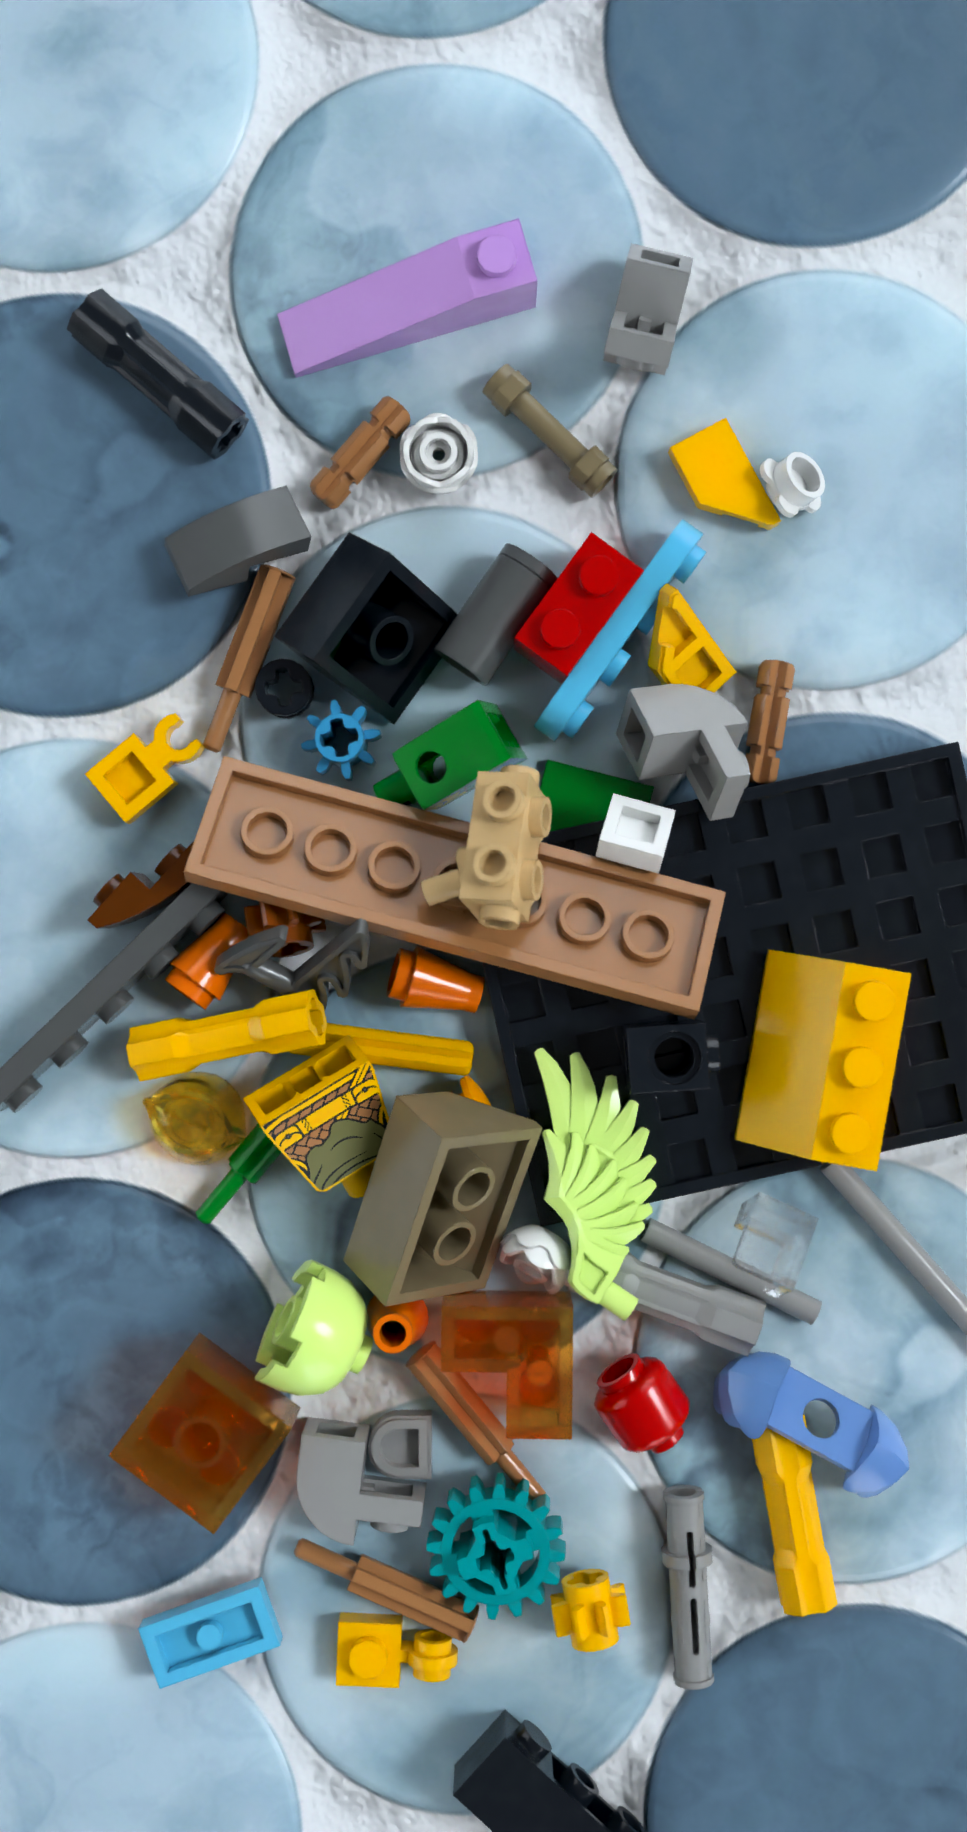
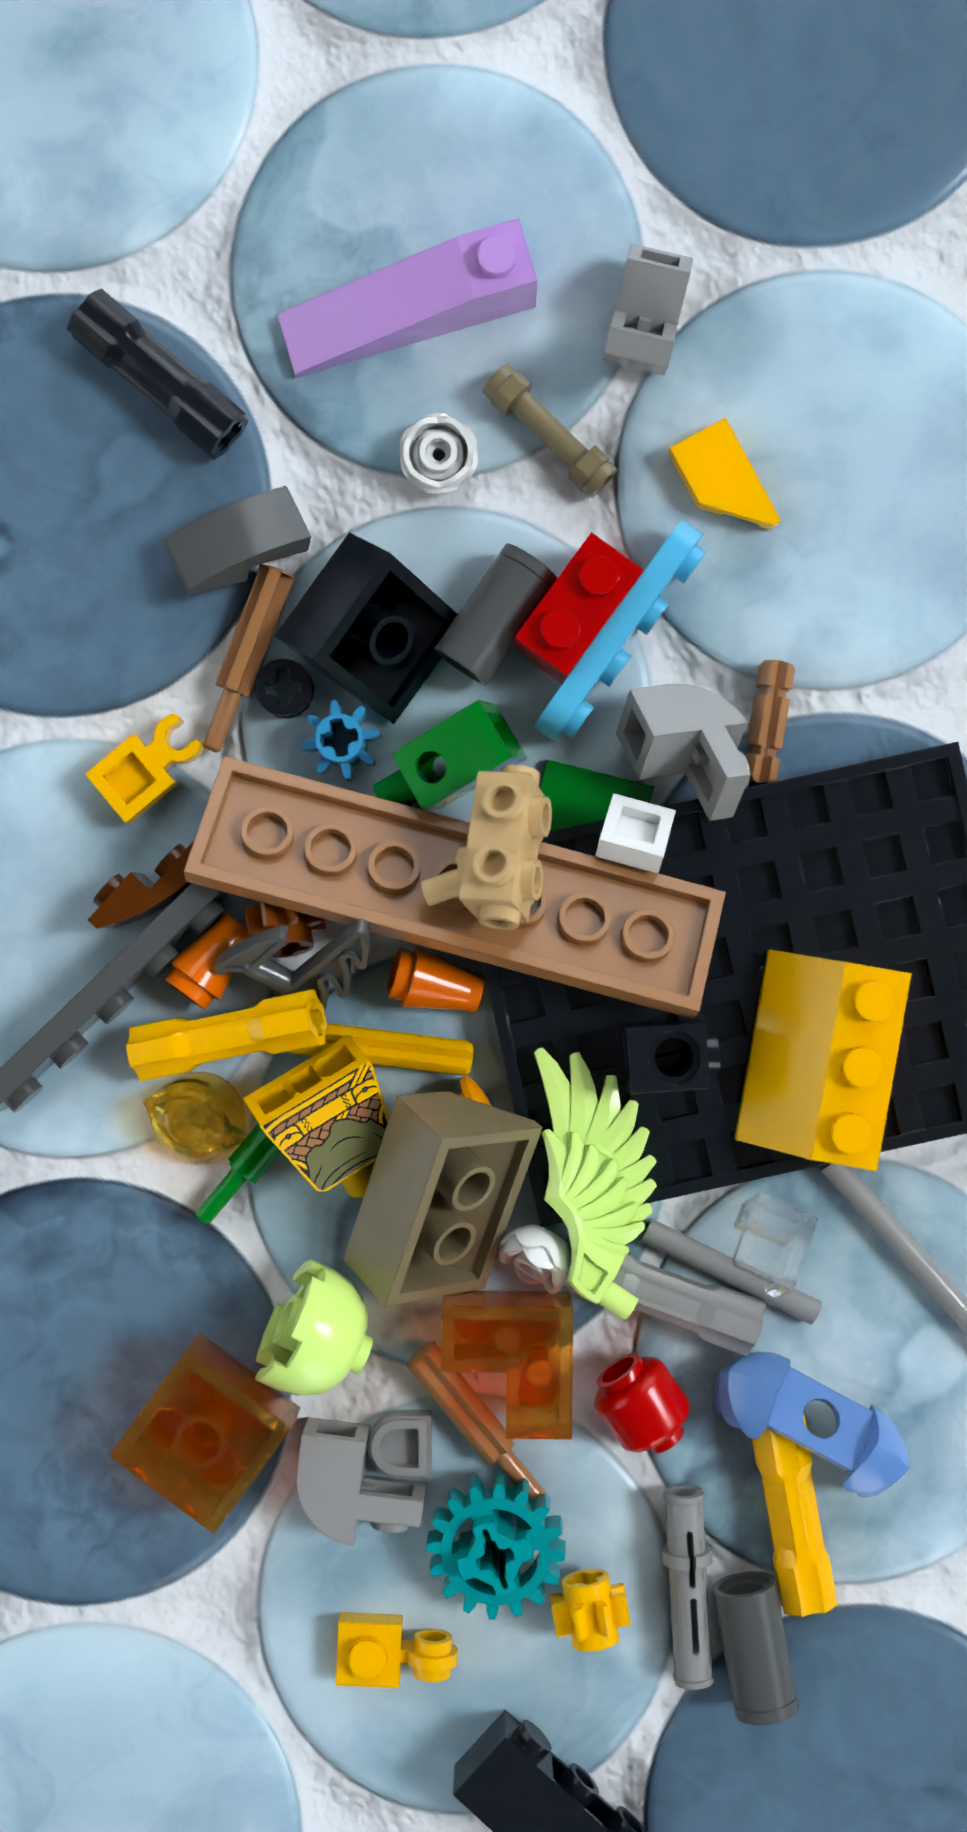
medium azure plate [138,1577,283,1689] -> none
medium nougat axle [294,1538,479,1643] -> none
medium nougat axle [310,396,411,509] -> none
orange cone [366,1295,429,1354] -> none
yellow tile [647,583,736,693] -> none
white plate [760,452,825,518] -> none
none -> dark grey pin [712,1571,799,1725]

